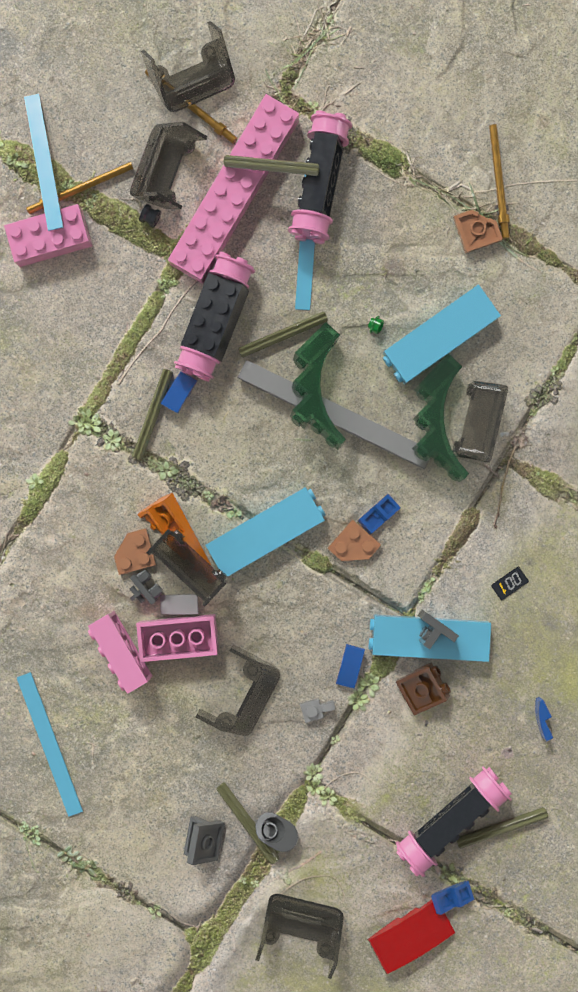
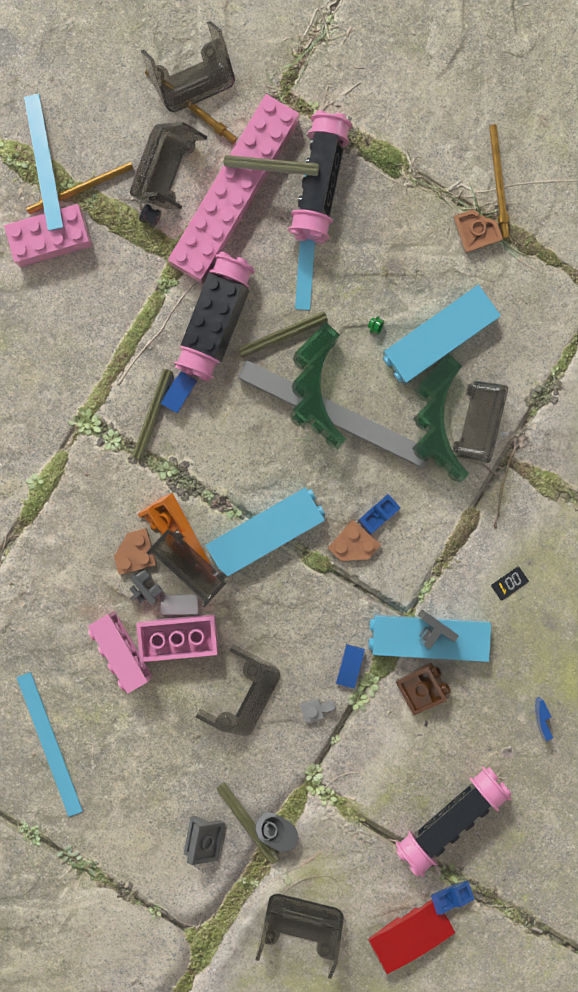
olive axle [457,807,548,849] -> none

